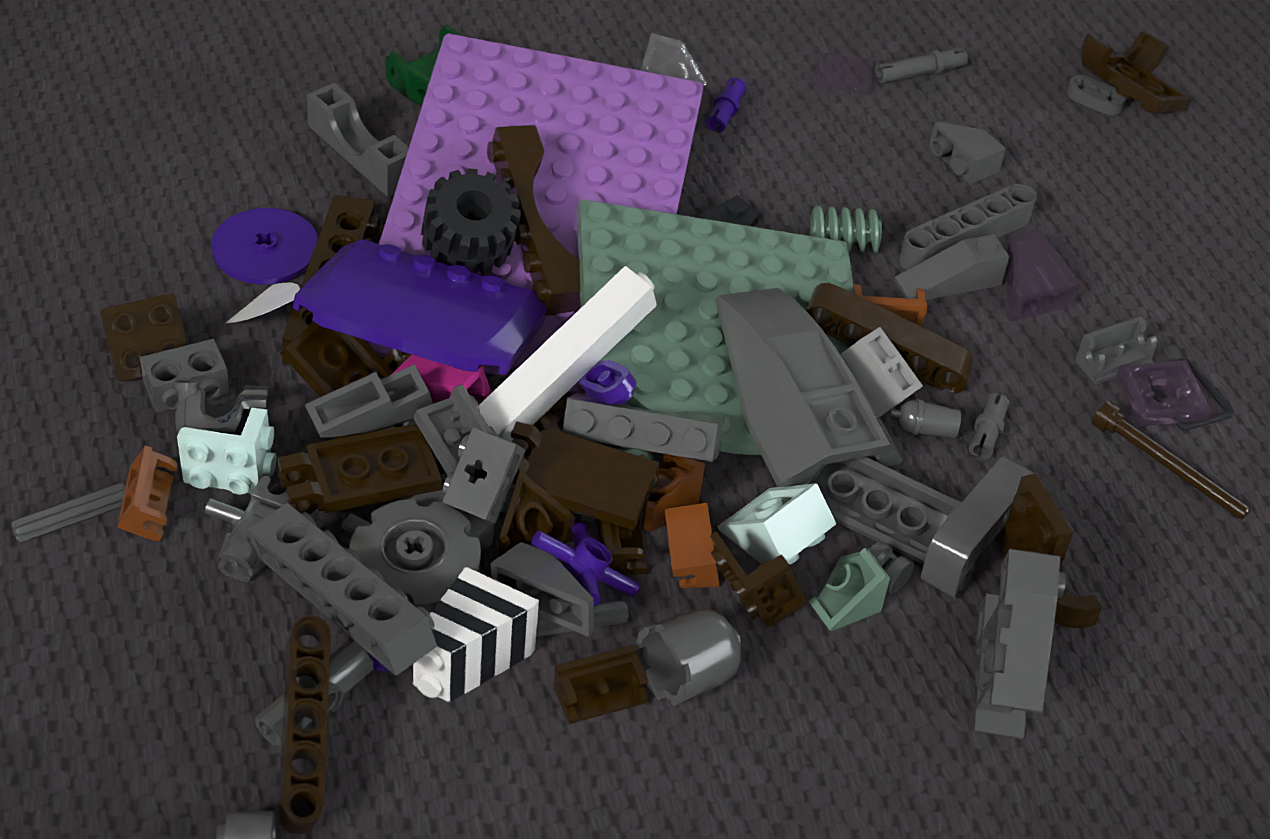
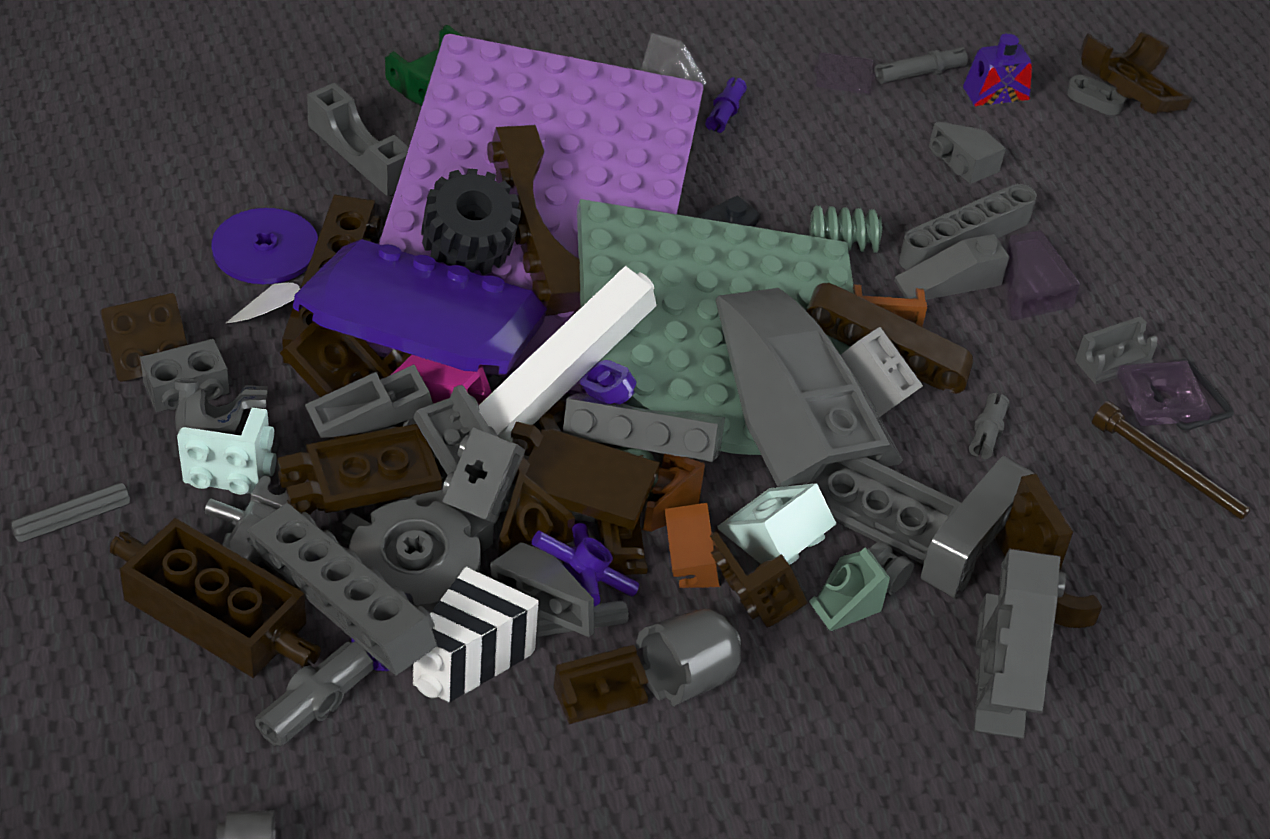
dark orange hinge [117,445,178,541] -> none
dark brown beam [278,615,331,834] -> none
dark grey piece [890,398,961,439] -> none
none -> dark brown brick [110,518,321,678]
none -> dark purple torso [963,34,1032,106]

